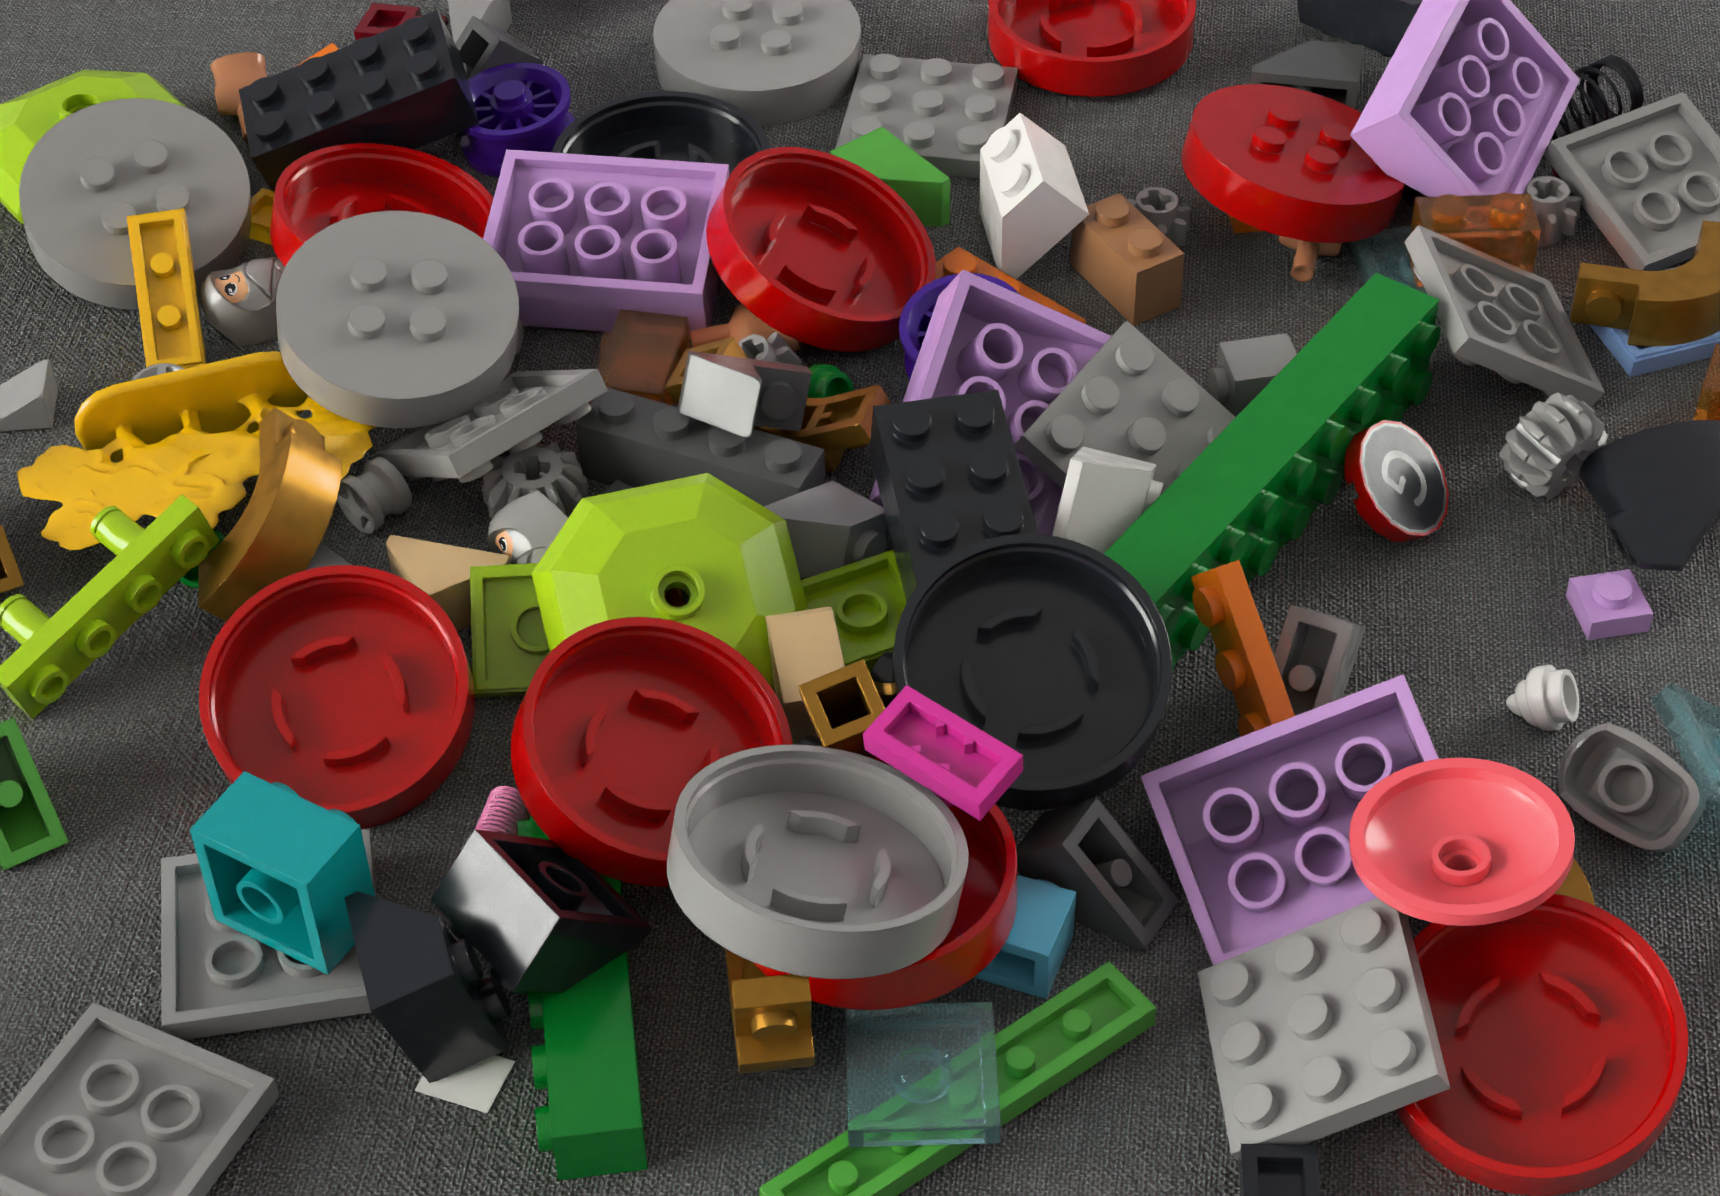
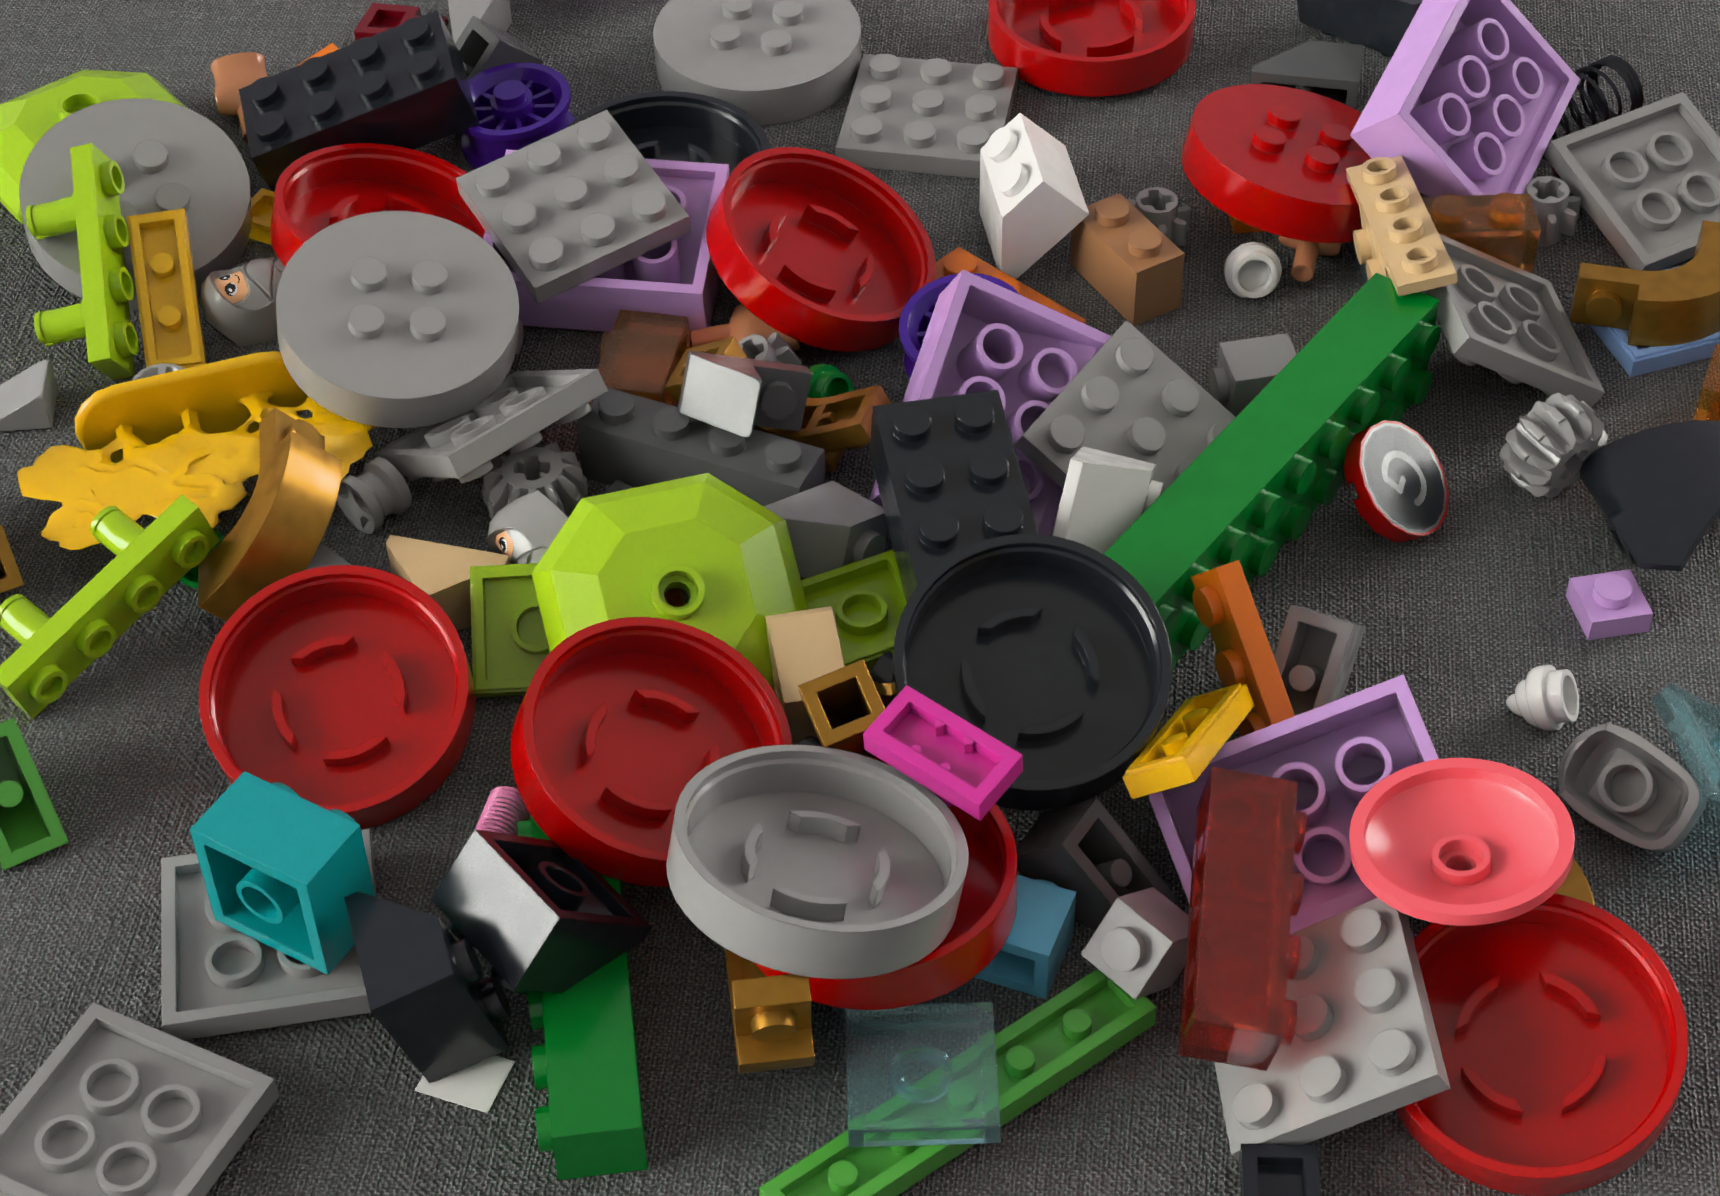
bright green slope [830,127,950,227] -> none
none -> lime plate [25,143,139,381]
none -> light grey plate [456,110,691,304]
none -> light grey brick [1080,887,1208,1000]
none -> yellow tile [1122,683,1255,799]
none -> clear red brick [1178,767,1307,1071]
none -> white plate [1224,242,1282,298]
none -> tan bracket [1346,155,1458,297]

